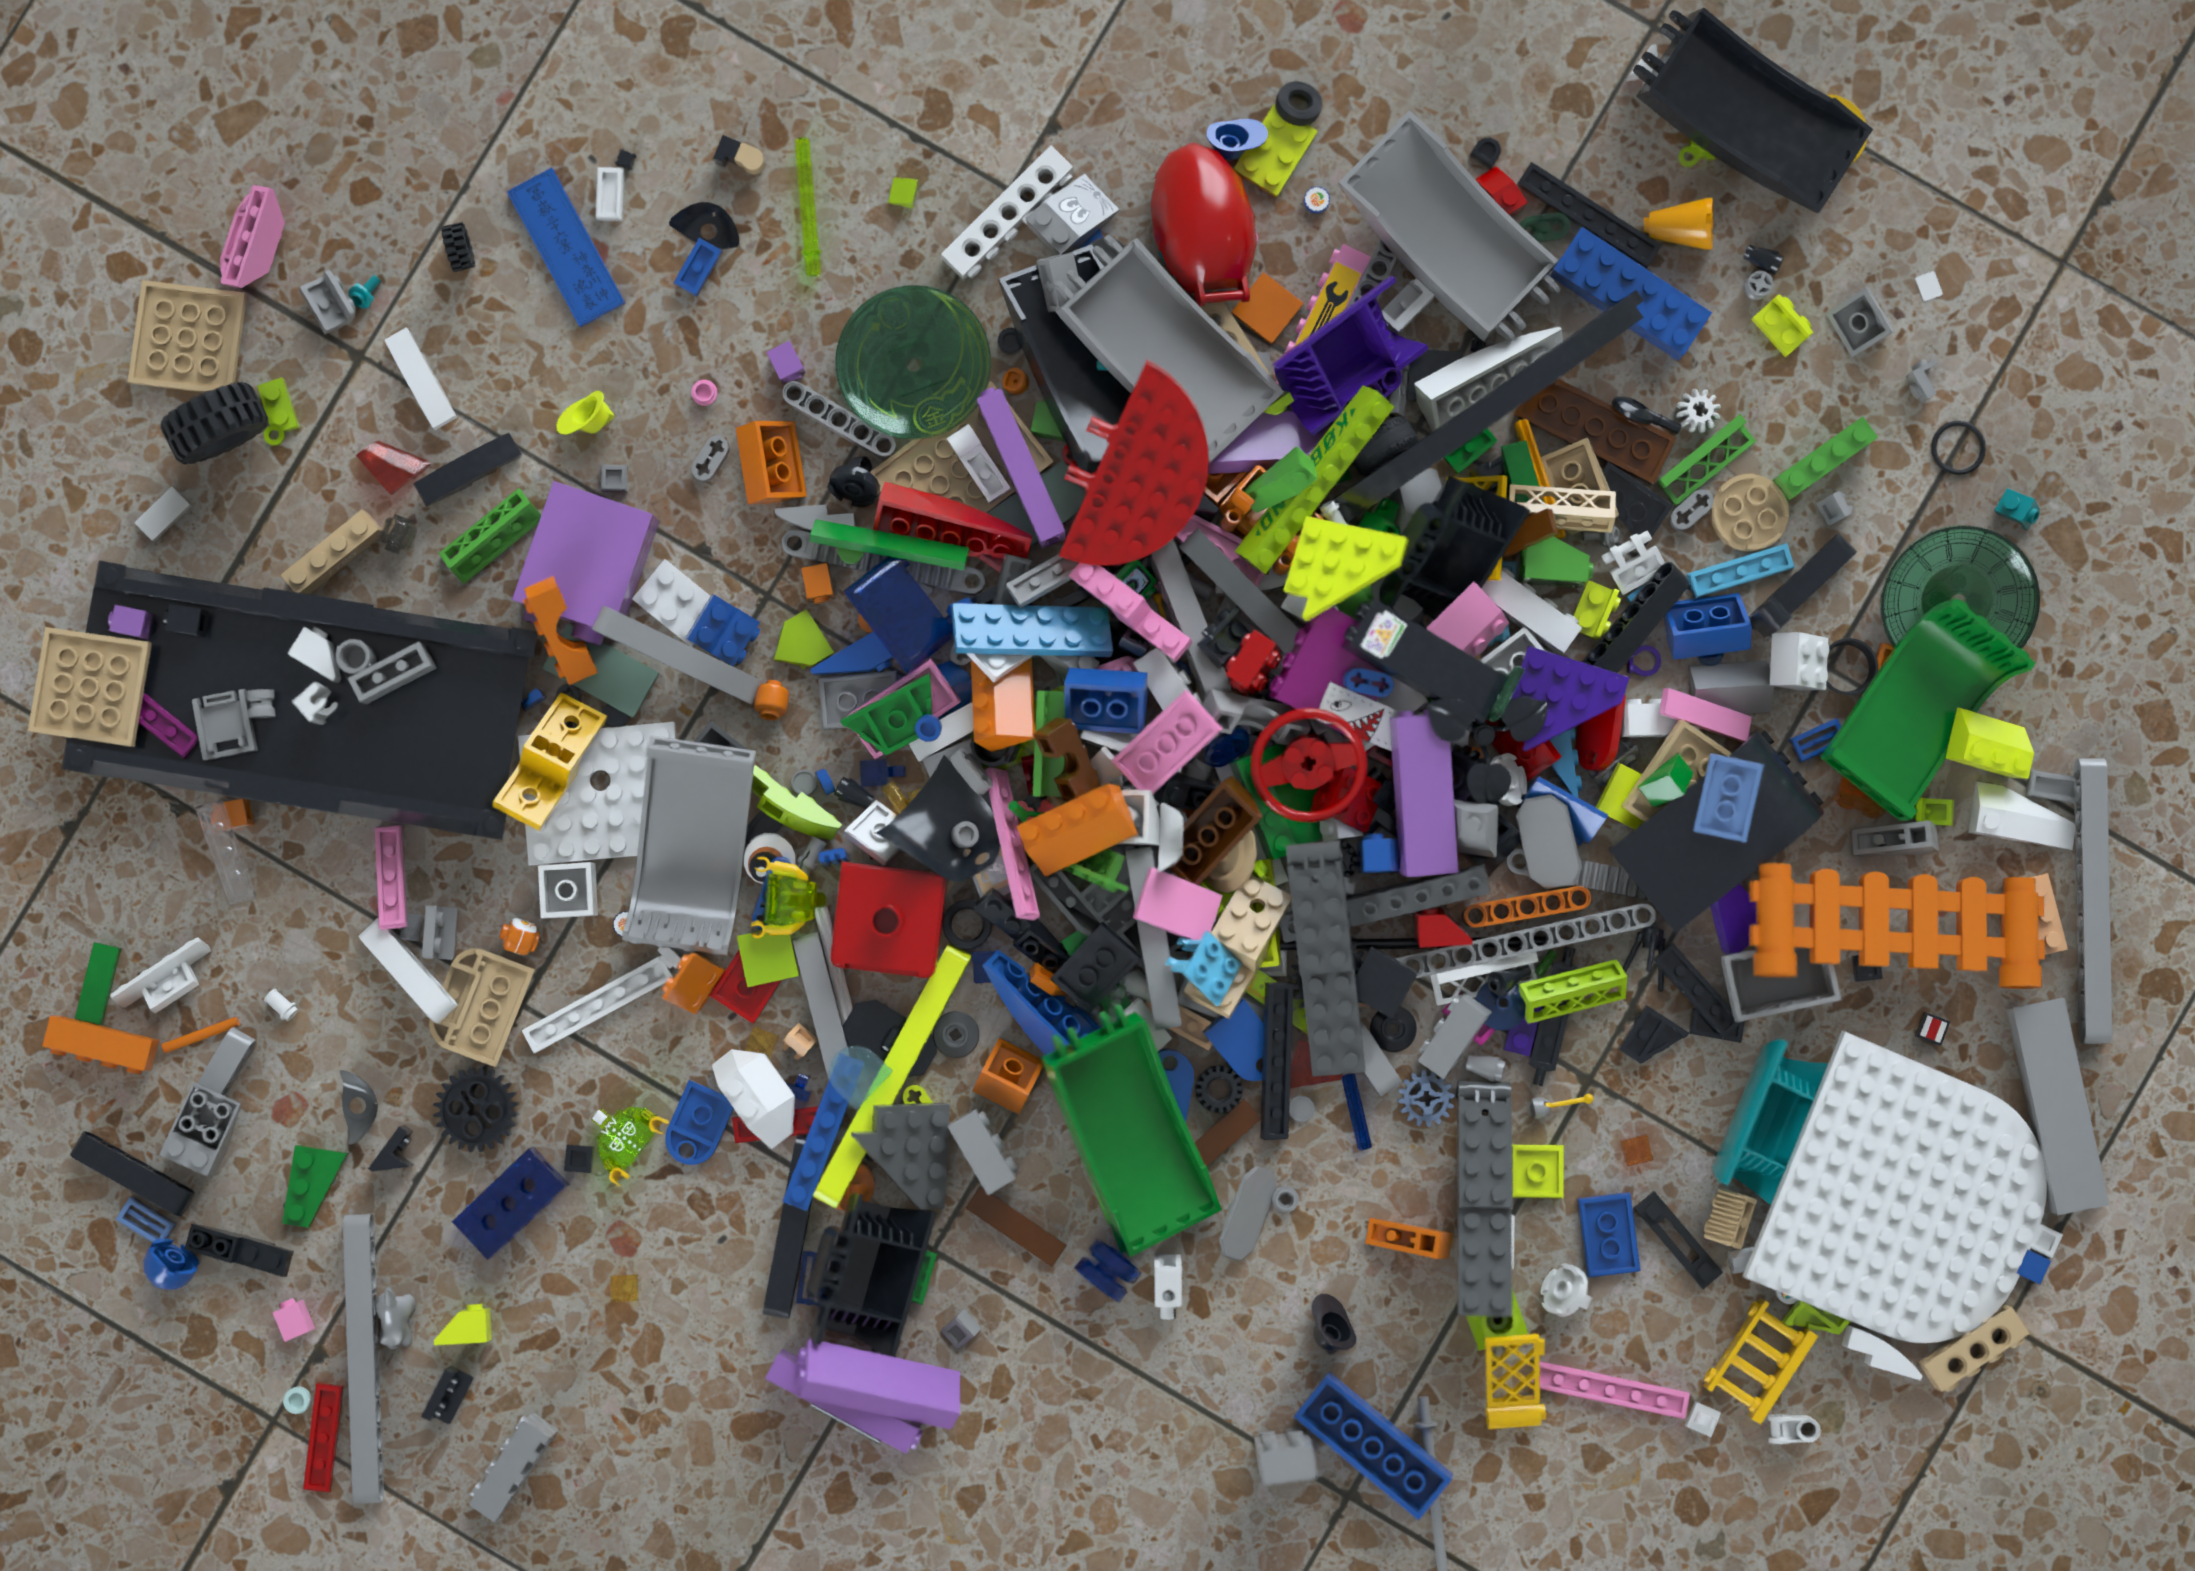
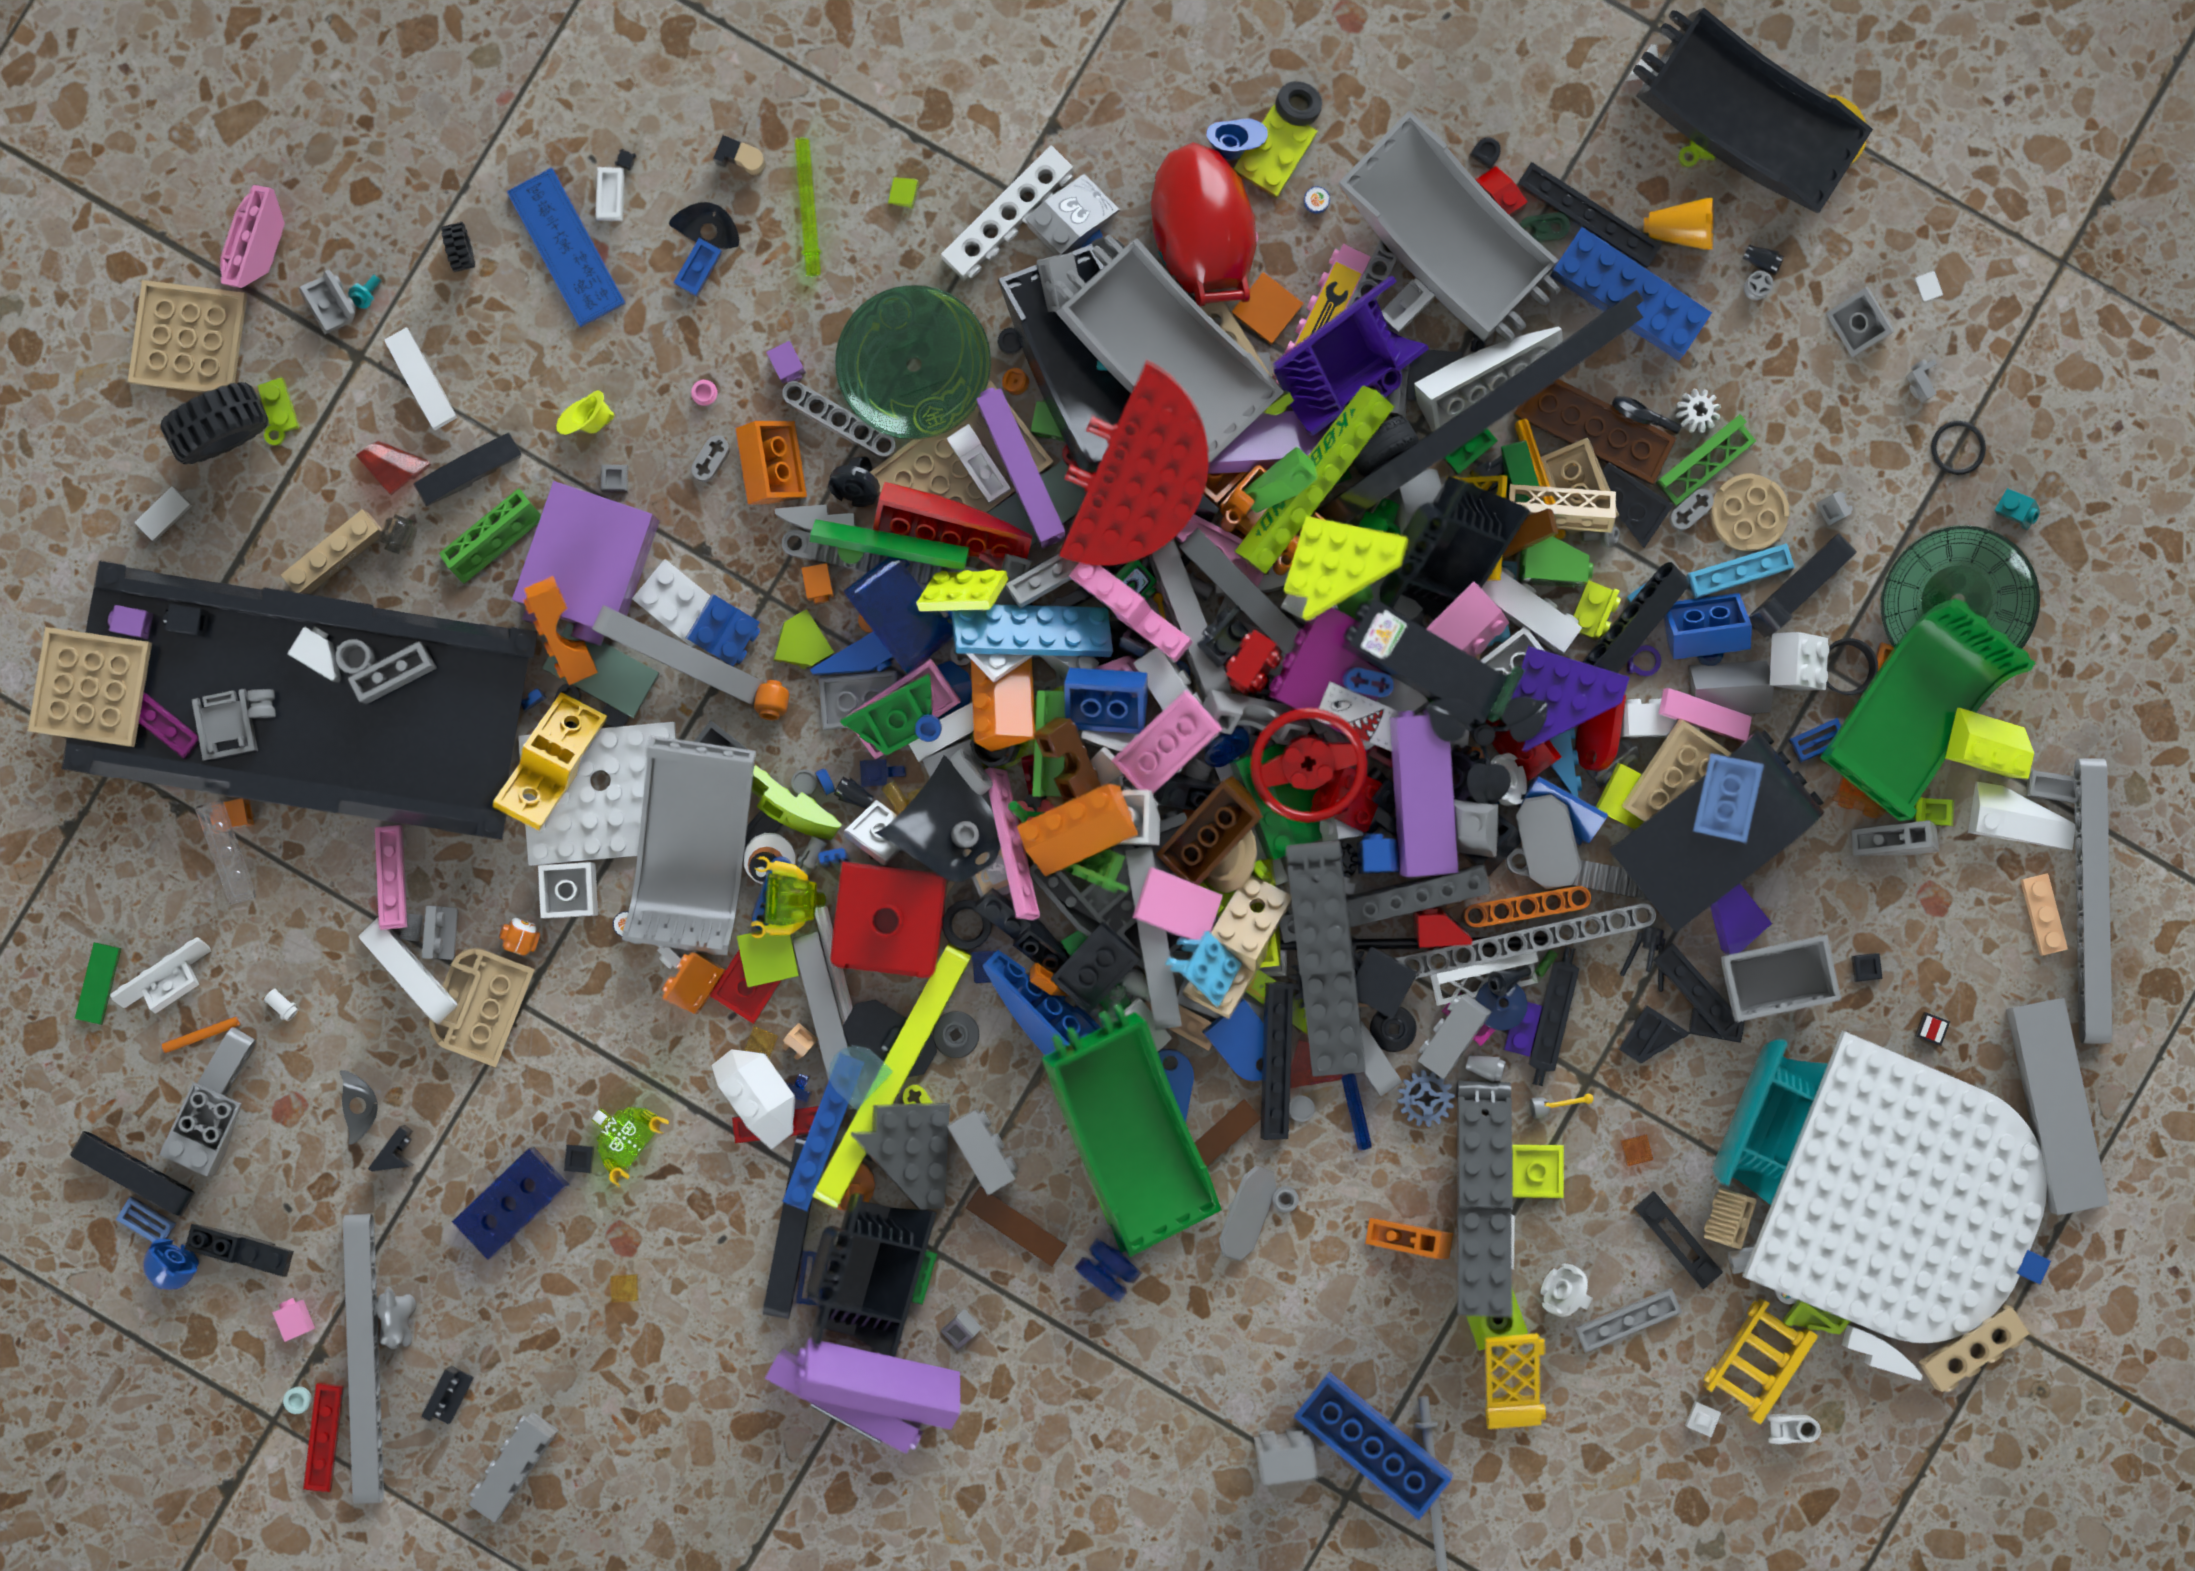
orange brick [42,1015,159,1075] -> none
green wing [282,1145,349,1228] -> none
white hinge [292,682,338,725] -> none
black gear [433,1067,520,1152] -> none
neon yellow slope [434,1304,492,1345] -> none
white plate [522,956,673,1053] -> none
blue tile [665,1080,734,1165] -> none
orange slope [972,1038,1044,1114] -> none
white torso [1154,1254,1182,1320] -> none
white piece [1158,803,1183,873] -> none
black tyre [1195,1065,1243,1113] -> none
black piece [1311,1293,1357,1355] -> none
white pin [1320,500,1348,525] -> none
lime fence [1519,959,1627,1024] -> none
bright pink tile [1531,1361,1690,1419] -> none
blue tile [1577,1192,1641,1278] -> none
white plate [1601,531,1665,595] -> none
green slope [1637,753,1694,807] -> none
orange fence [1750,864,2045,989] -> none
neon yellow bracket [1751,294,1814,357] -> none
bright green brick [1772,417,1878,501] -> none
white tile [2031,1224,2063,1258] -> none
none -> neon yellow plate [916,569,1008,611]
none -> light grey tile [1574,1287,1682,1353]

